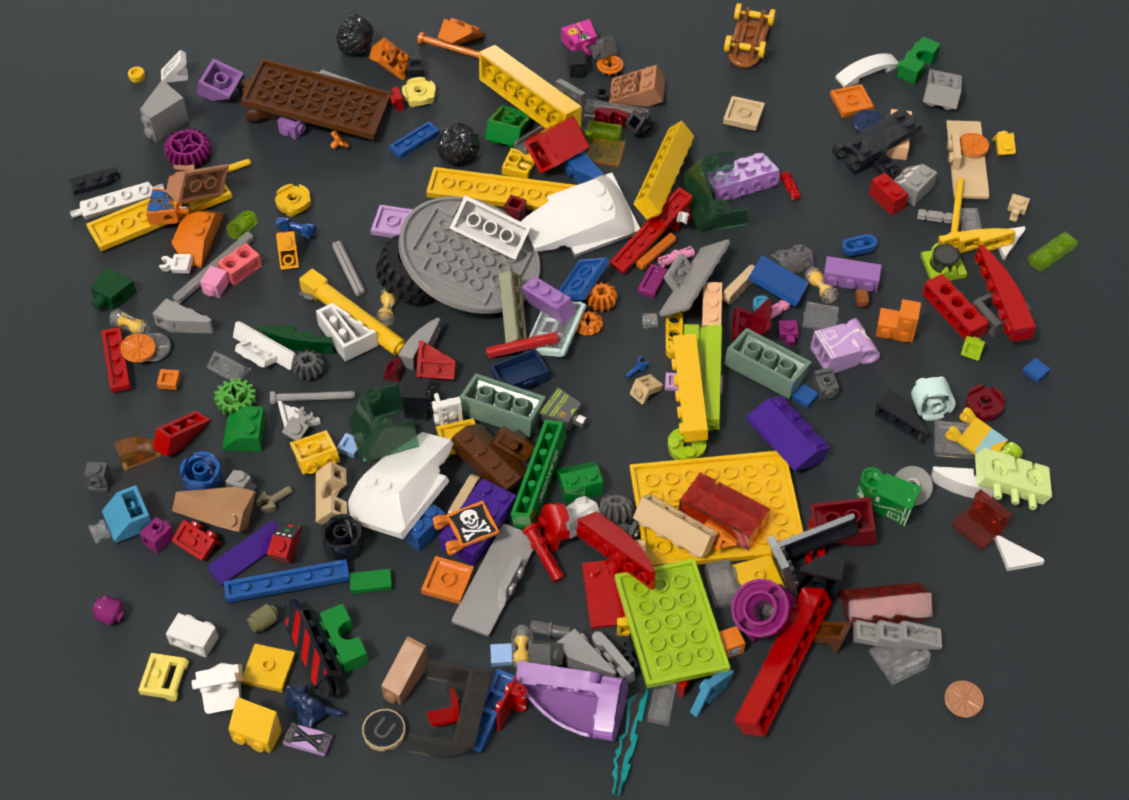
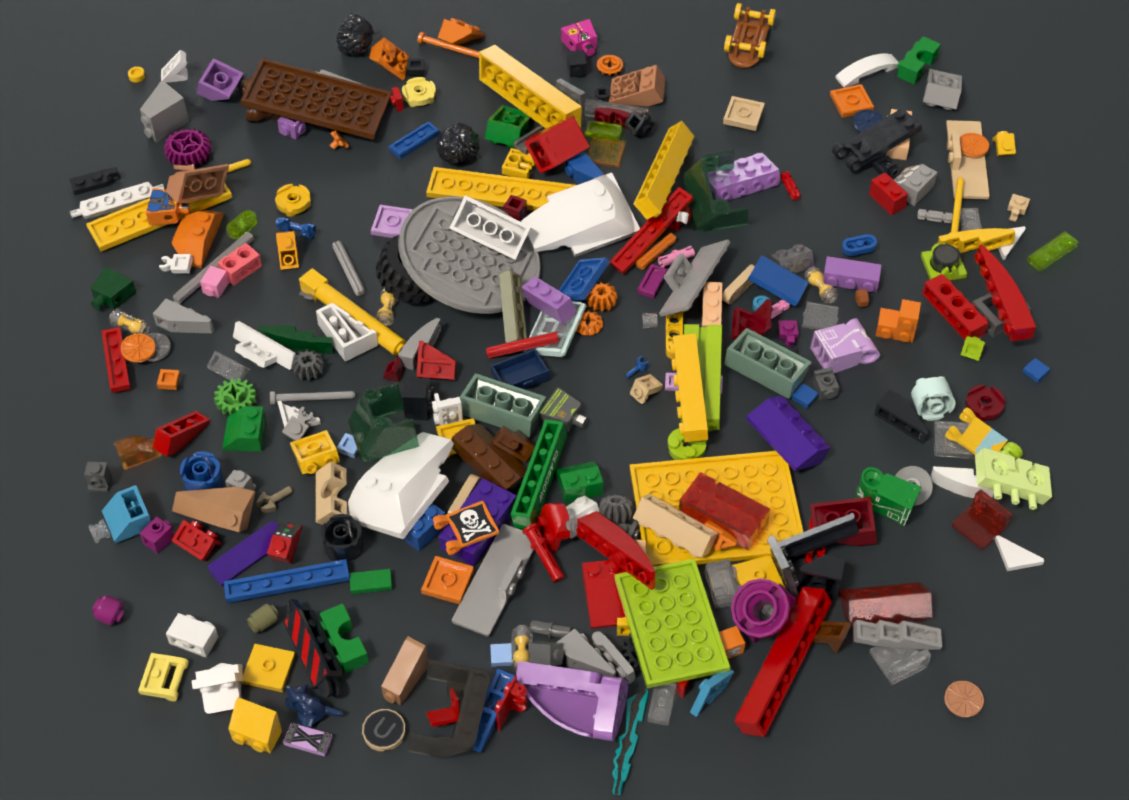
dark grey brick [590,36,618,59] -> none

